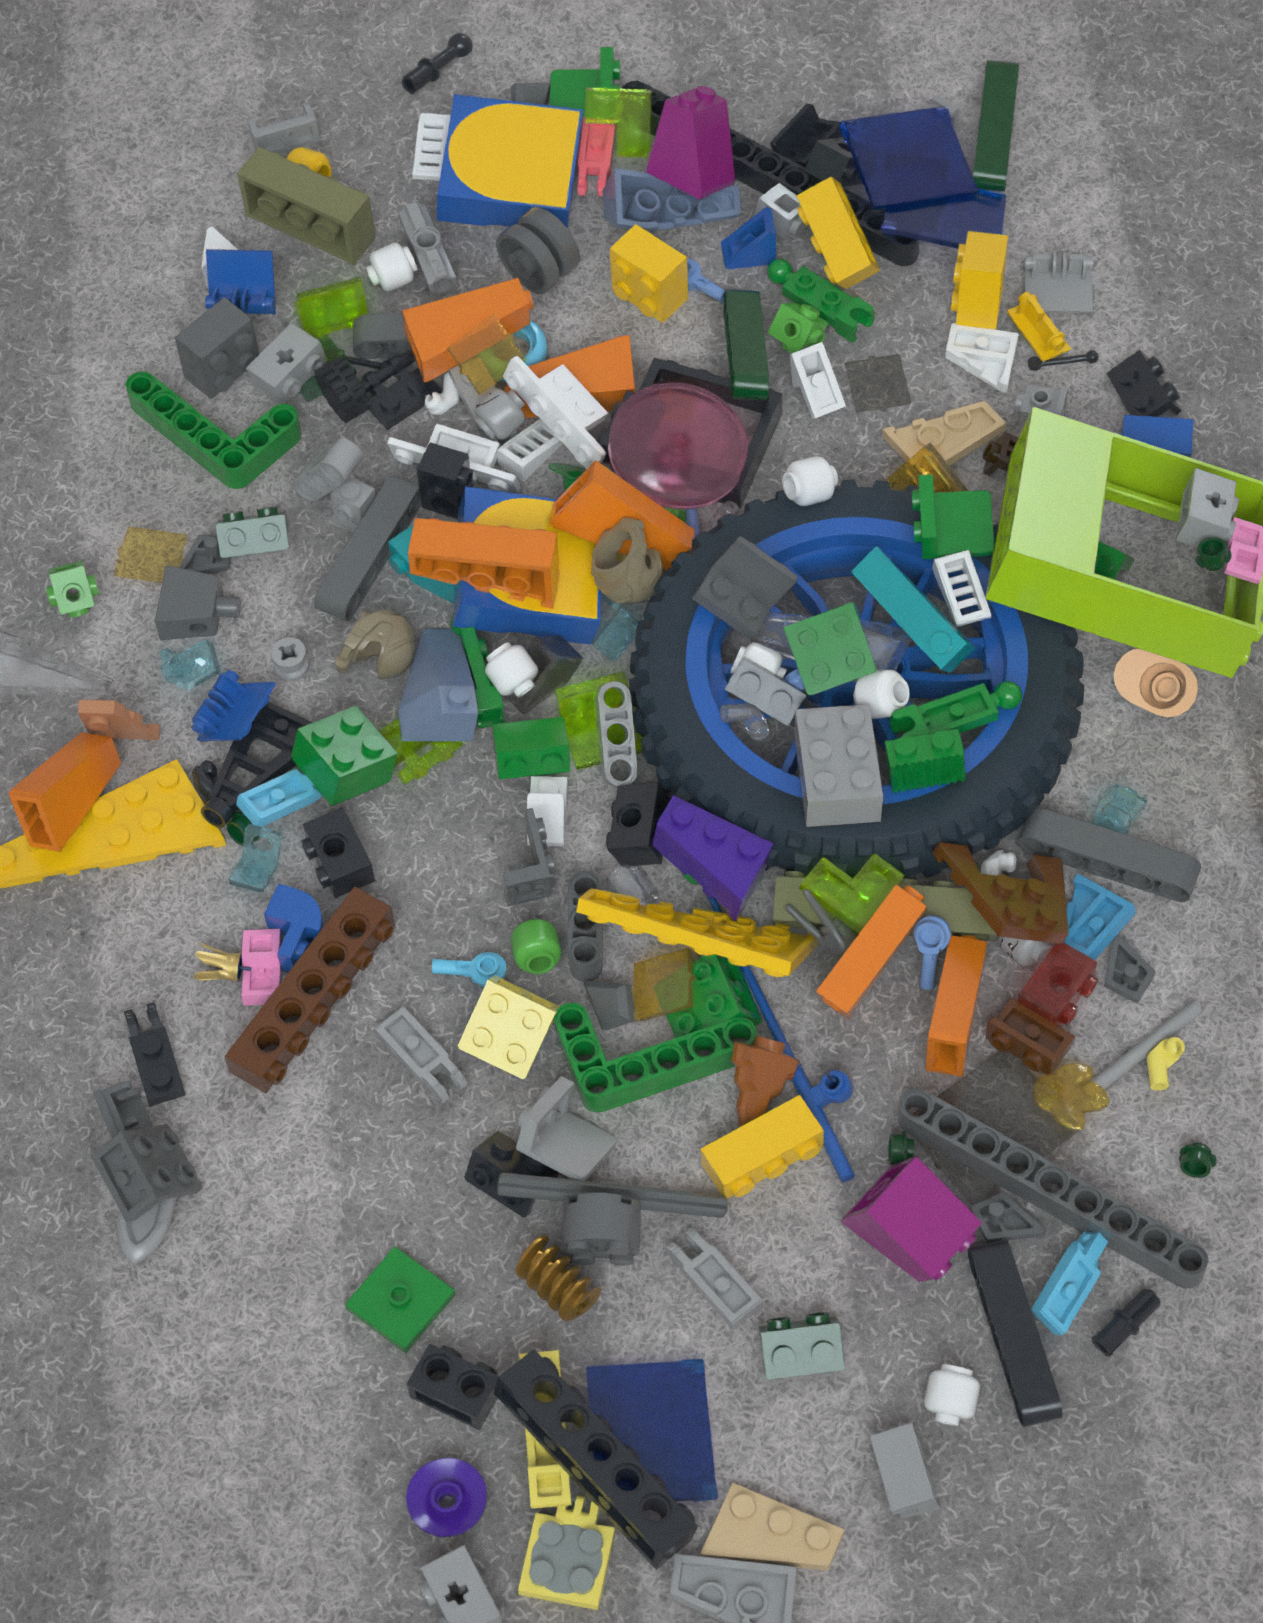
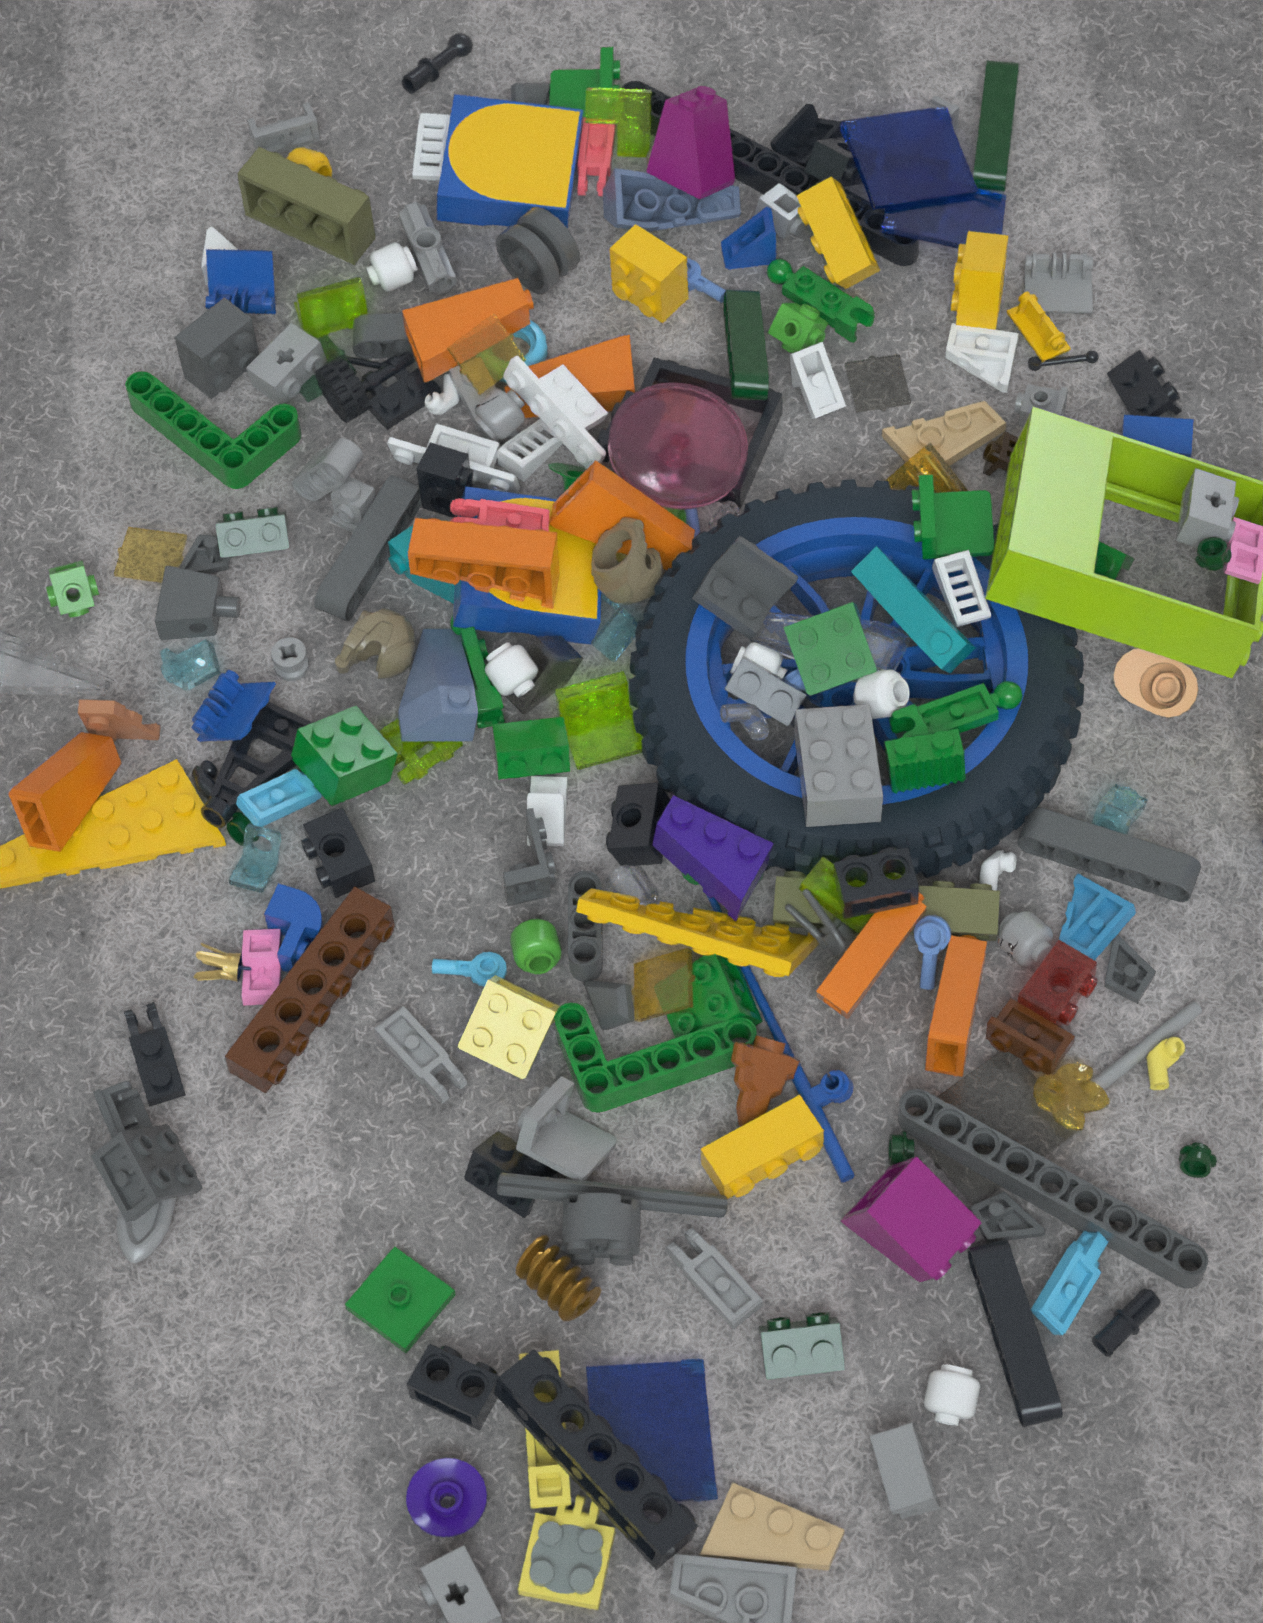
light grey beam [594,681,637,787] -> none
white head [782,456,838,506] -> none
reddish brown wing [932,842,1069,944] -> none
none -> coral hinge [450,498,550,532]
none -> black brick [834,847,919,919]

